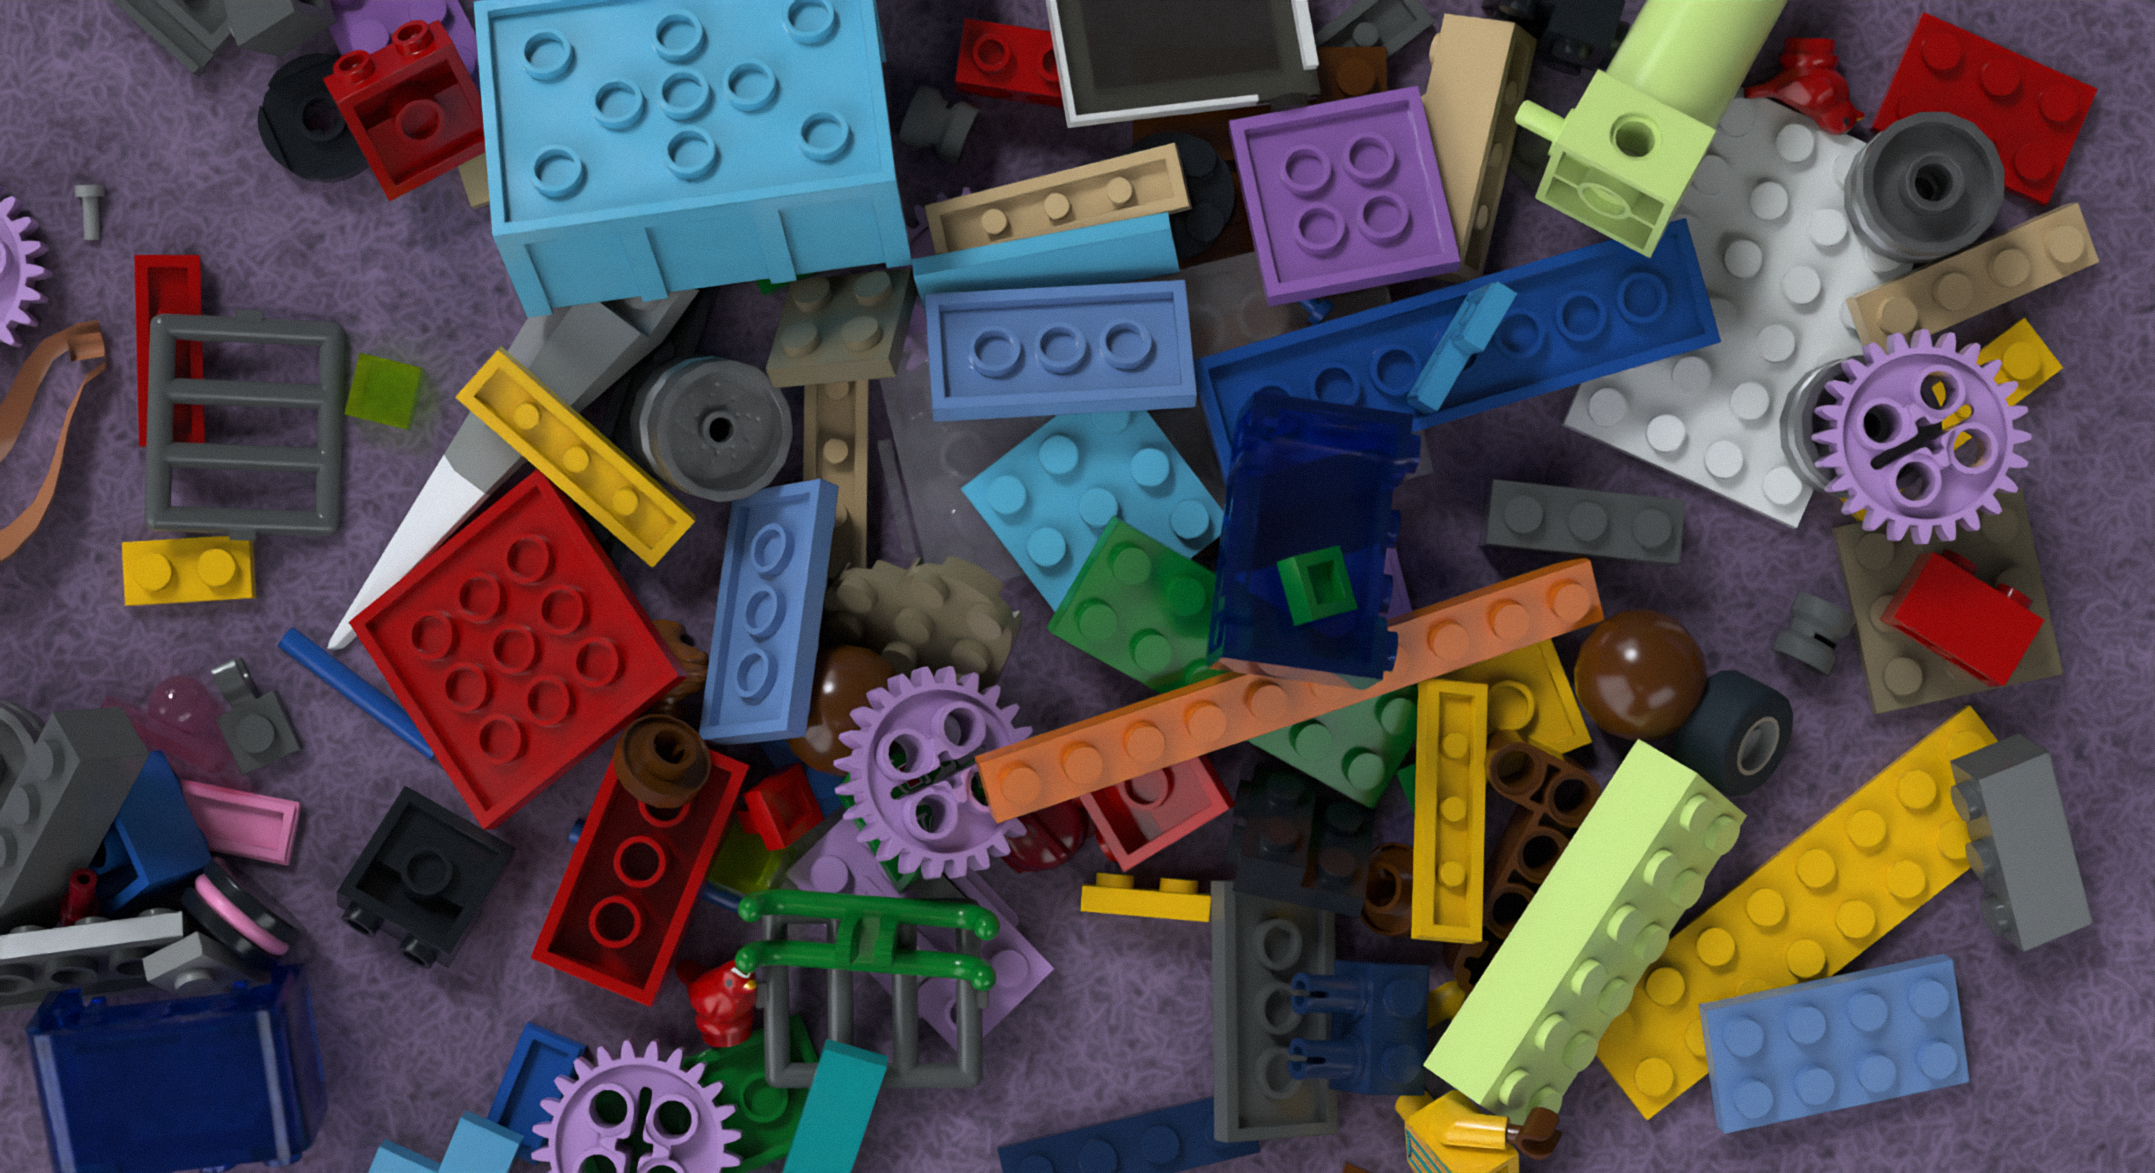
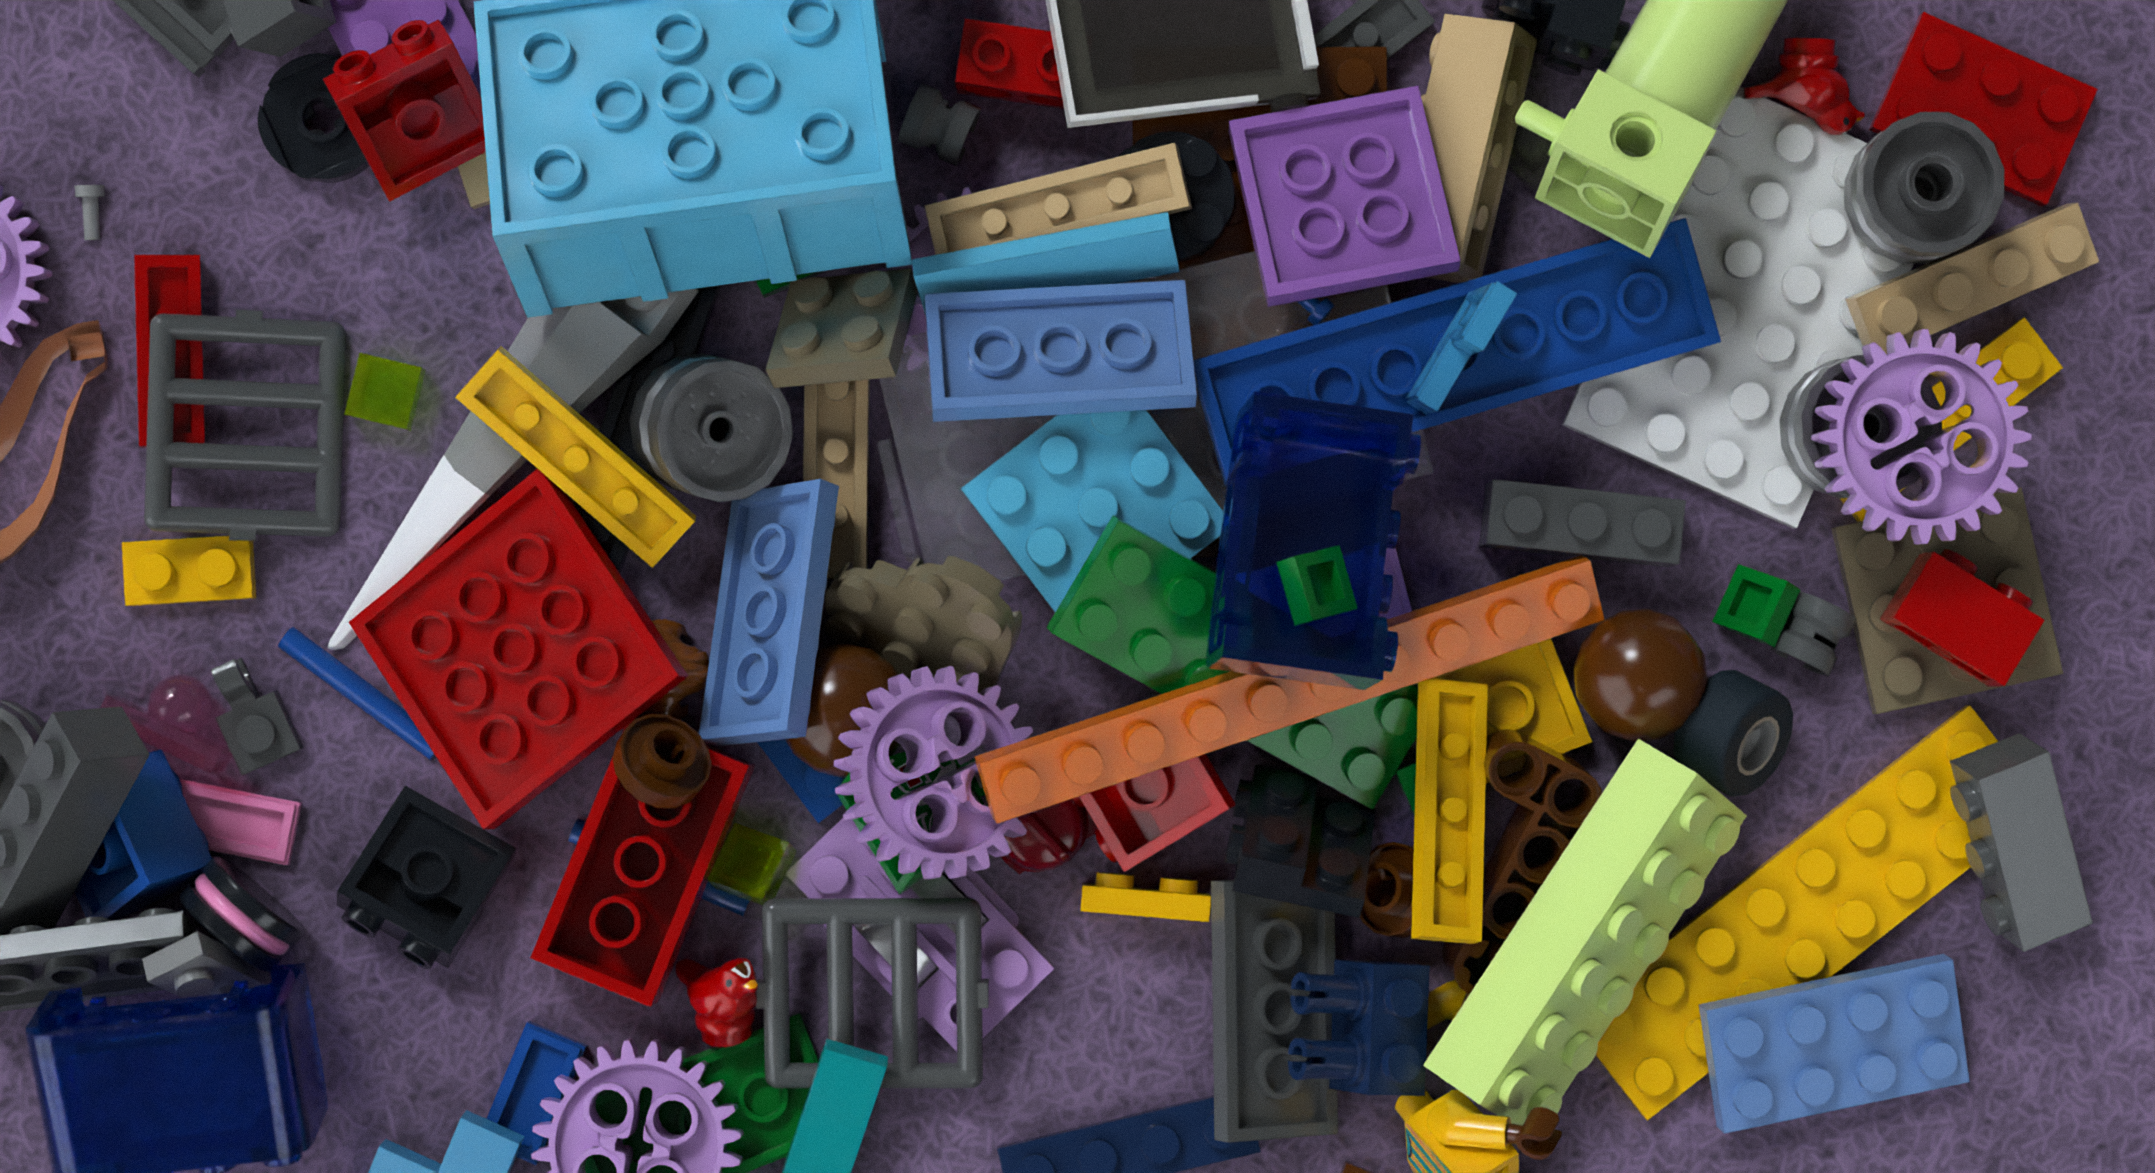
dark red bar [59,868,100,927] -> none
red tile [735,762,825,851] -> none
green piece [735,889,1000,992] -> none
none -> green plate [1712,564,1801,647]

